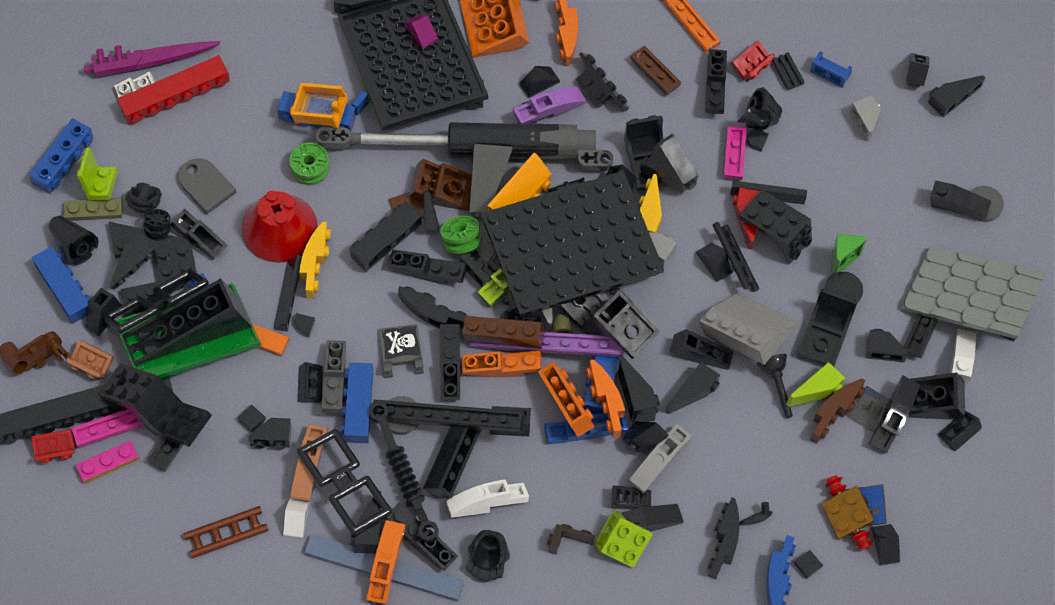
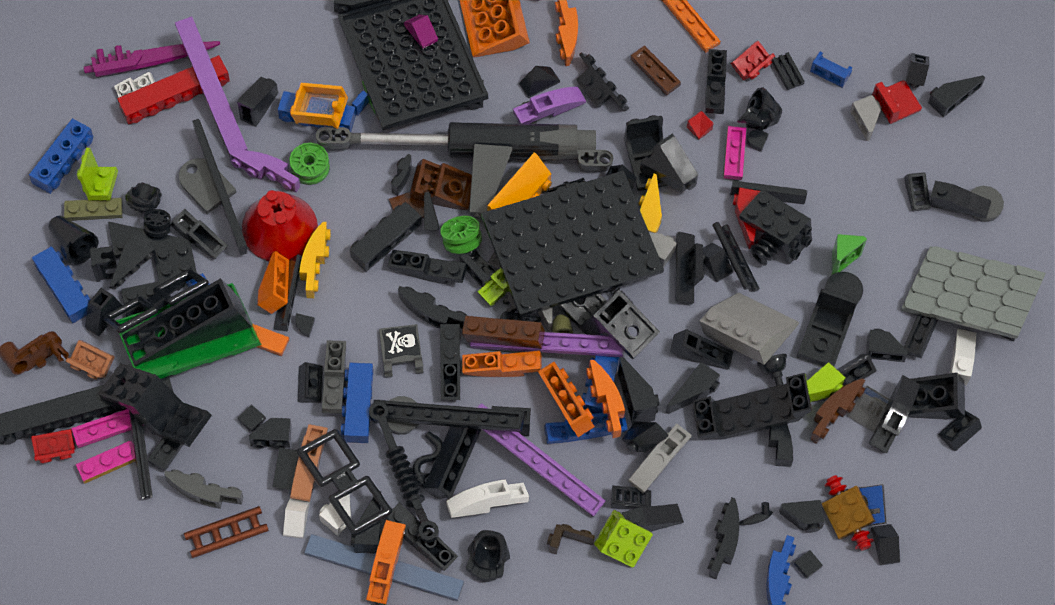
none -> black hinge [90,246,117,282]
none -> black axle [129,411,153,499]
none -> dark grey slope [164,470,244,509]
none -> medium lavender tile [175,16,248,153]
none -> black tile [192,119,247,255]
none -> medium lavender slope [229,150,300,192]
none -> black slope [237,76,278,127]
none -> orange slope [257,251,289,314]
none -> black slope [272,447,298,490]
none -> white slope [319,494,351,536]
none -> black slope [391,153,412,196]
none -> black animal [412,431,443,487]
none -> medium lavender tile [478,403,606,517]
none -> black bracket [675,232,705,305]
none -> red slope [687,111,714,140]
none -> black slope [692,373,812,439]
none -> black piece [750,234,782,266]
none -> black slope [768,424,793,467]
none -> black slope [779,500,825,532]
none -> black slope [837,354,877,386]
none -> red bracket [872,80,922,124]
none -> black slope [904,172,931,211]

